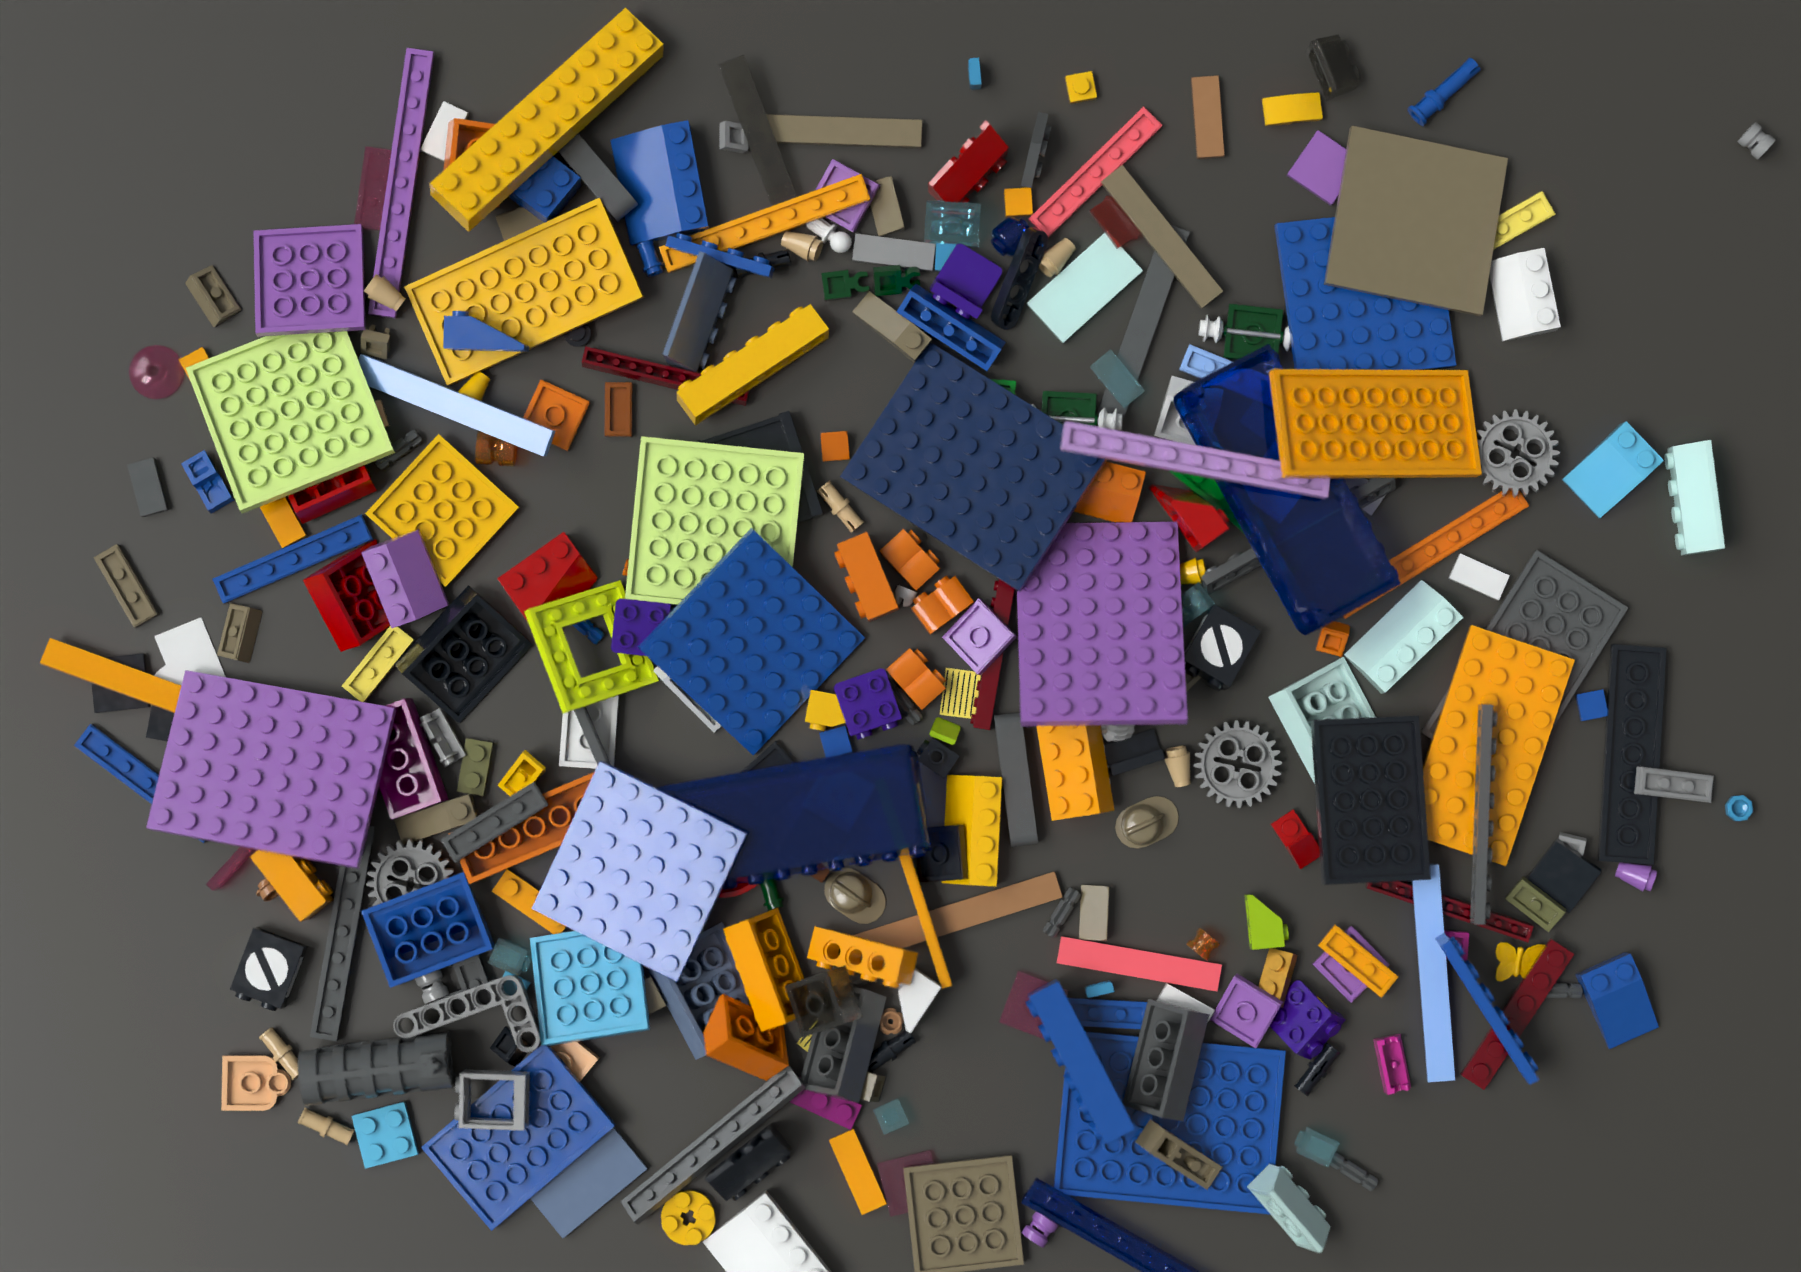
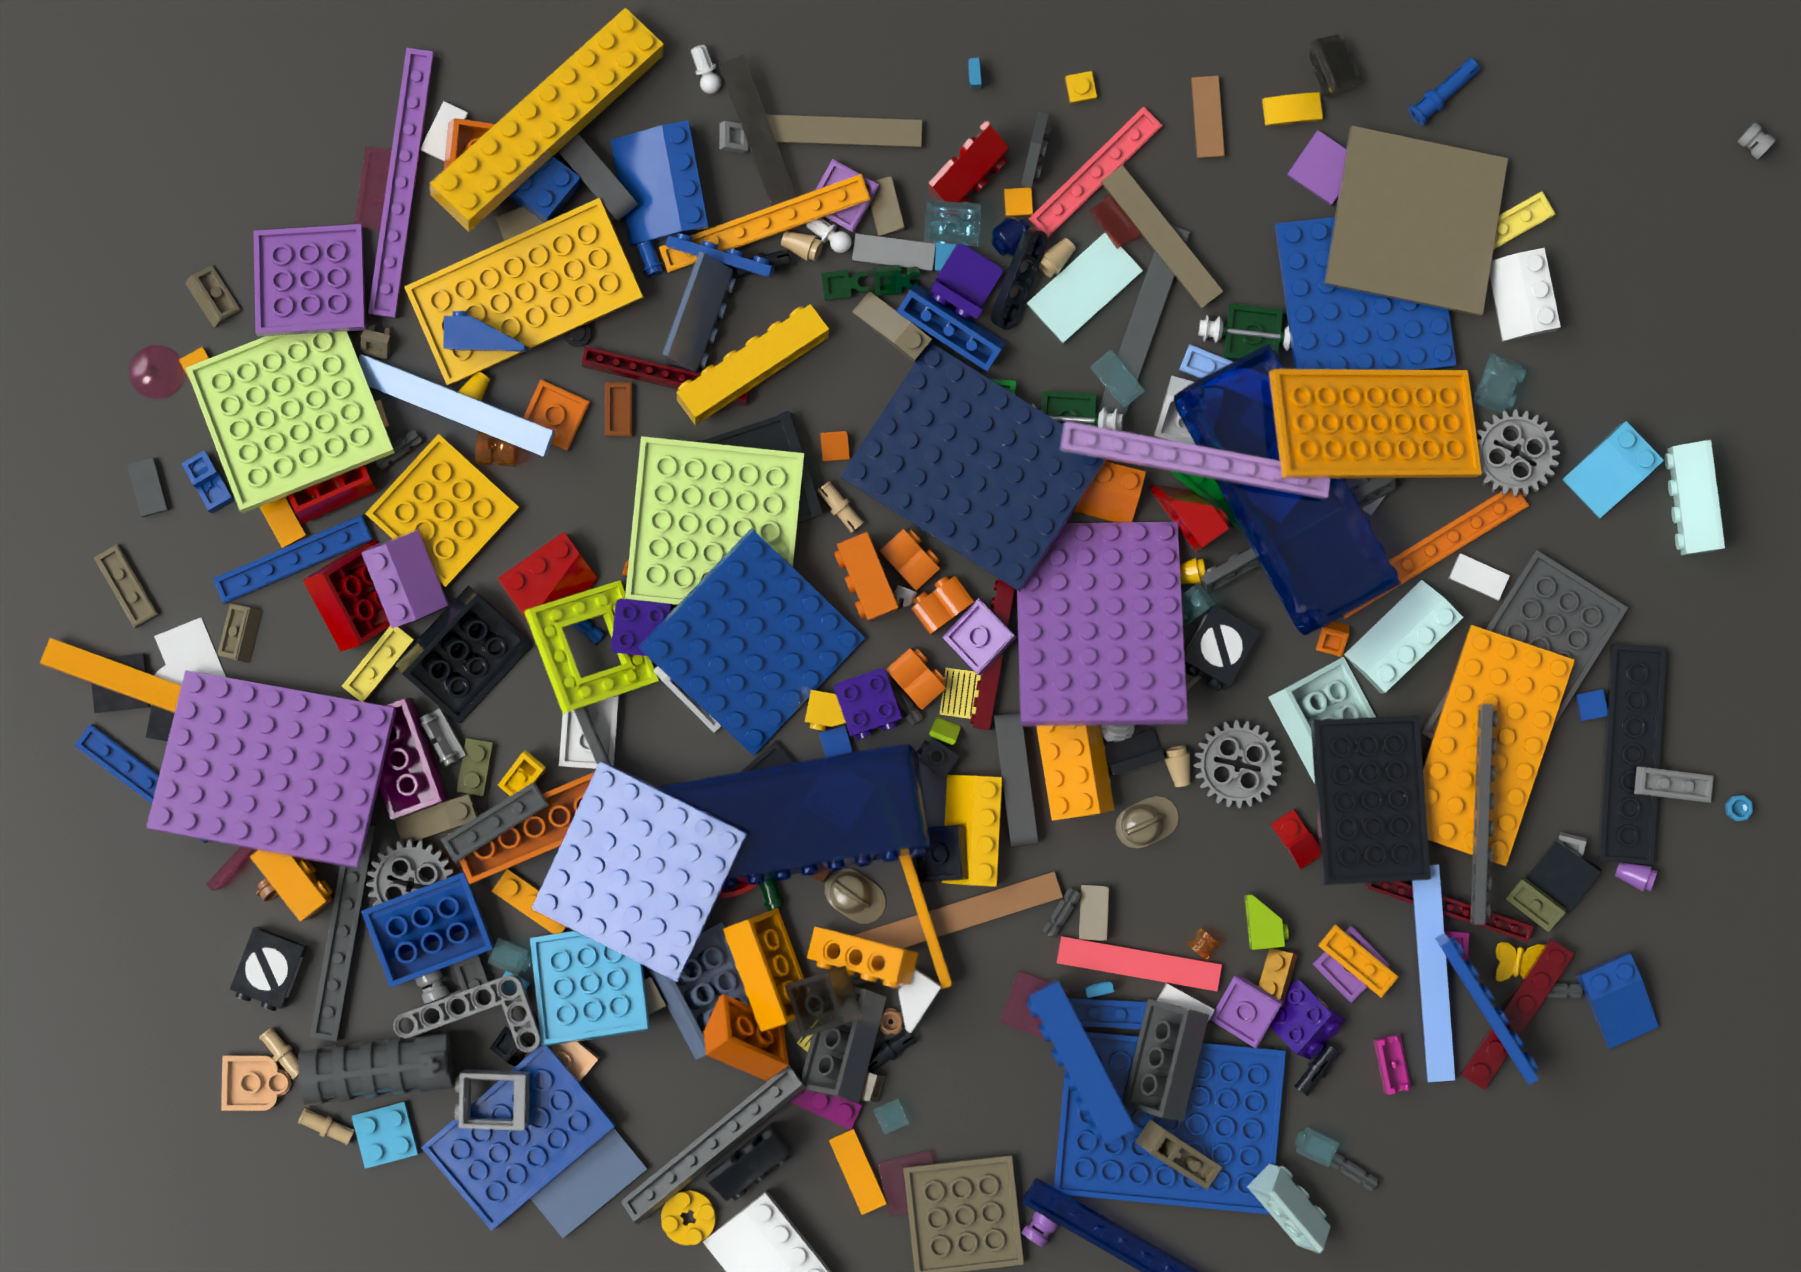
tan cone [364,274,406,311] -> none
none -> white axle [691,45,722,94]
none -> clear light blue cylinder [1472,353,1526,414]

